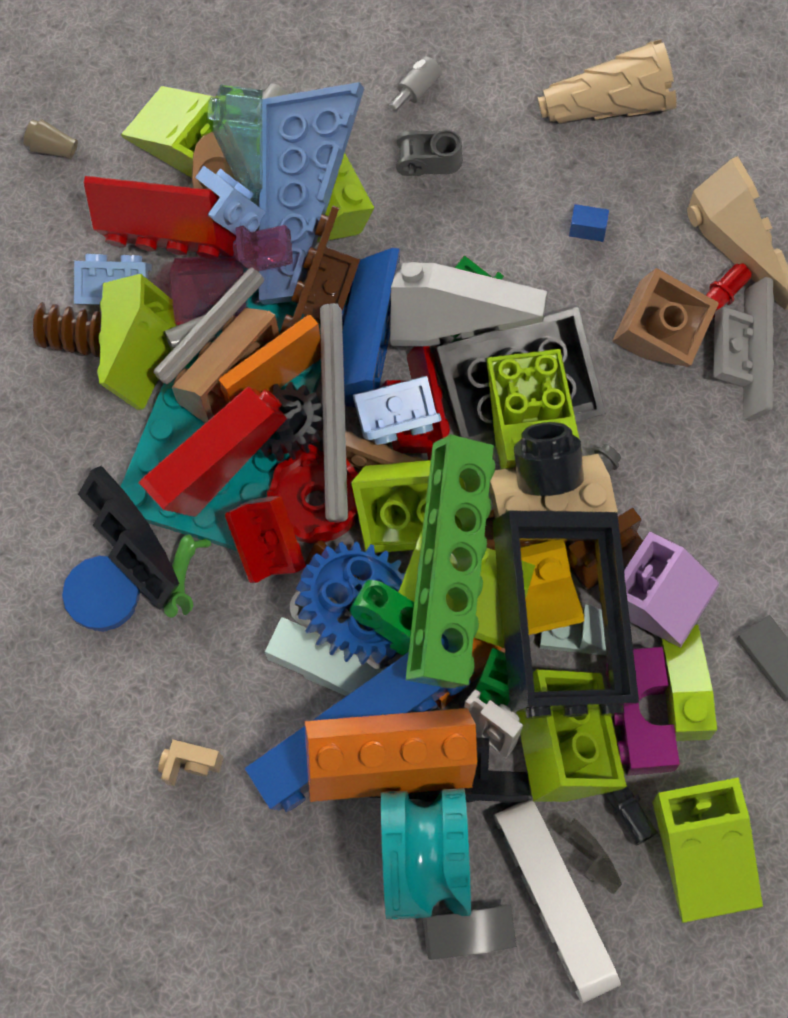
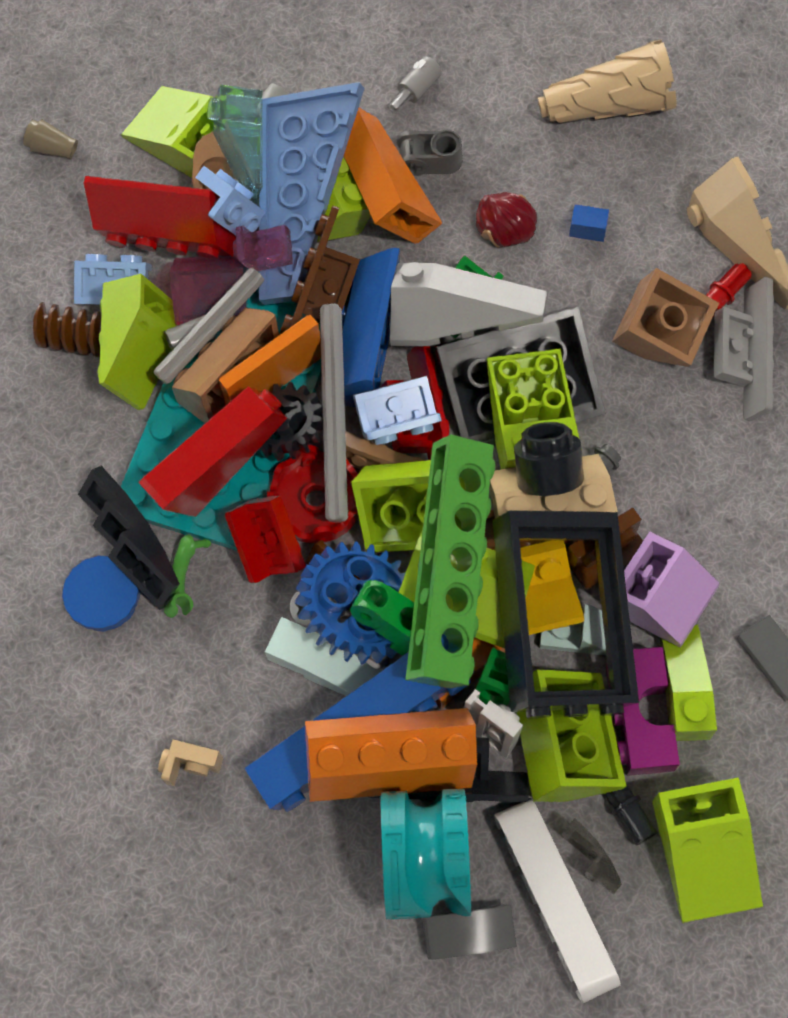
none -> orange slope [344,107,442,244]
none -> dark red hair [476,192,537,248]

